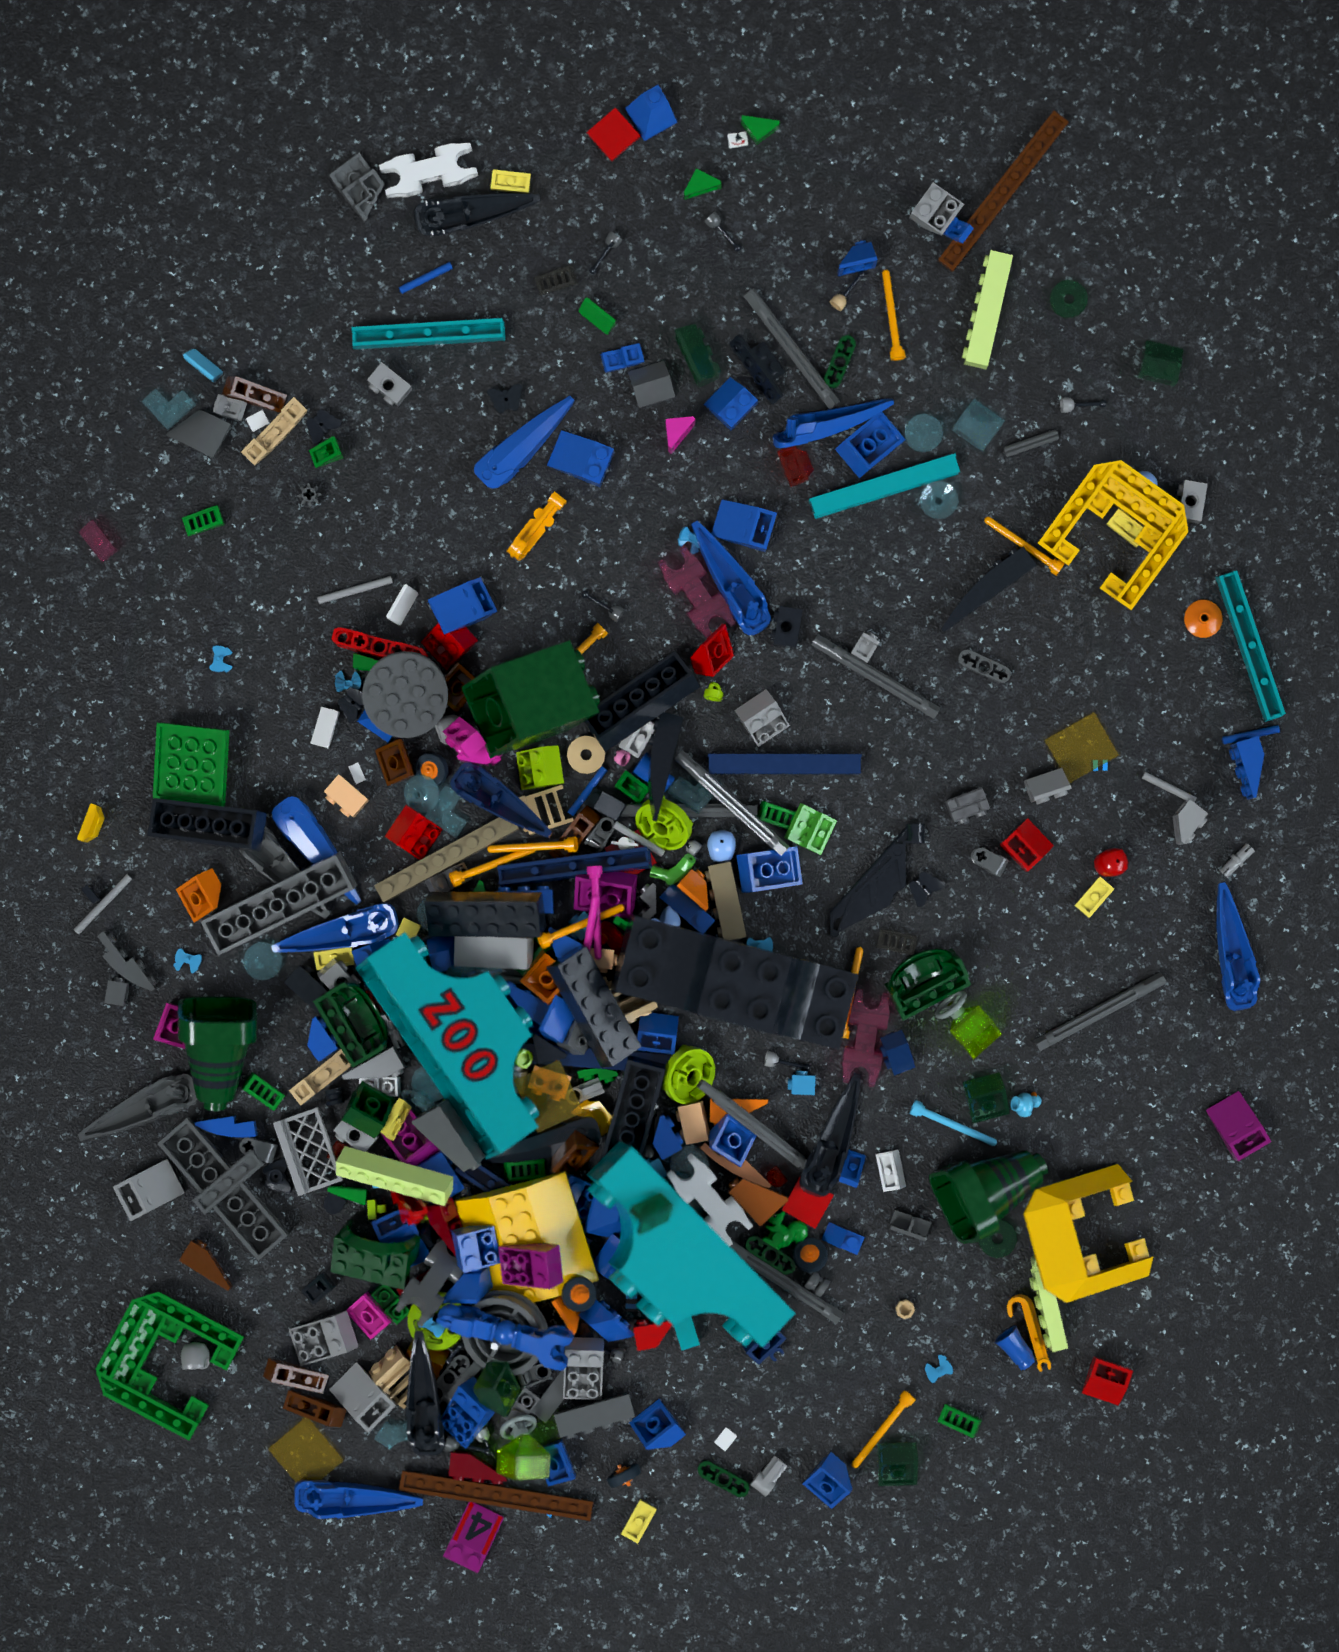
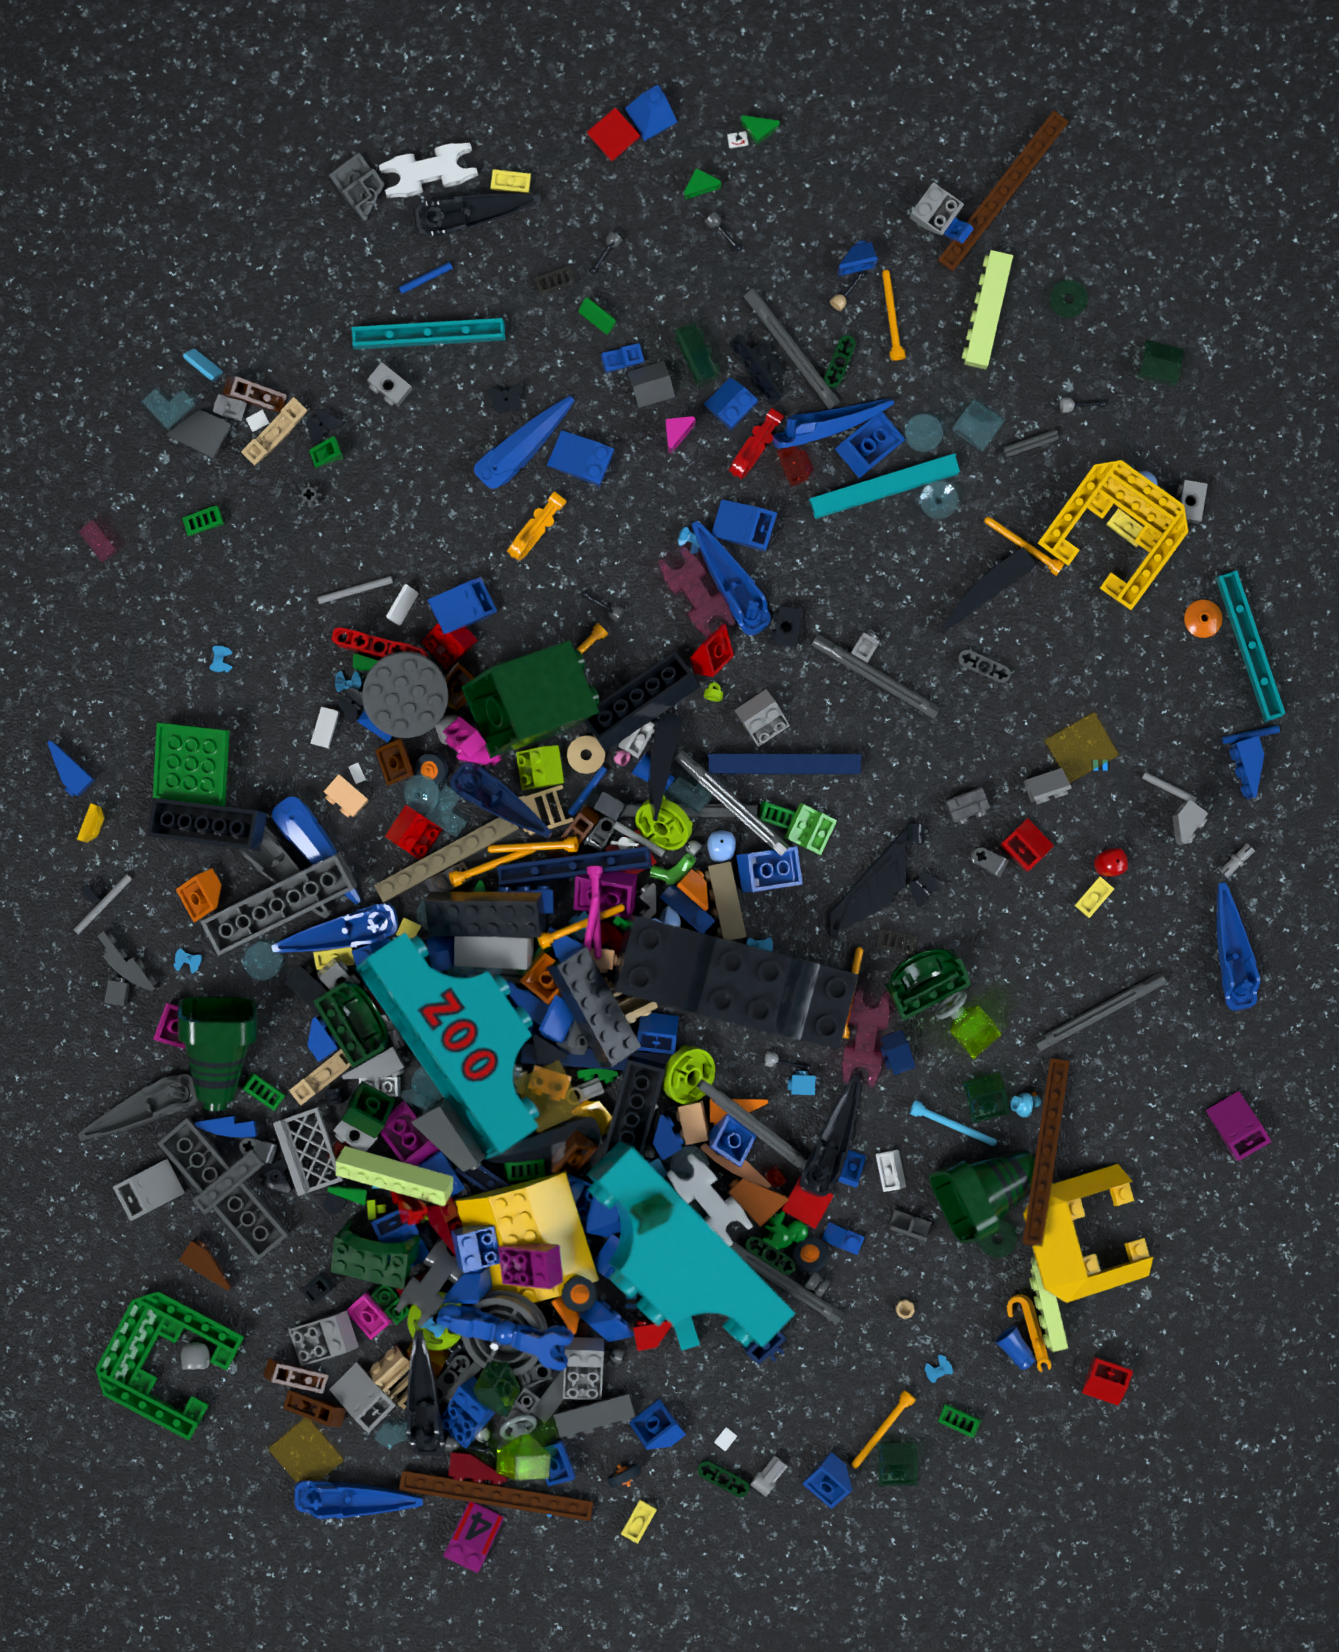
light yellow plate [381,1098,412,1141] -> none
lime tile [514,1048,533,1069] -> none
green slope [615,770,649,804] -> none
none -> blue slope [48,740,95,797]
none -> red piece [728,408,784,479]
none -> reddish brown plate [1023,1058,1070,1247]

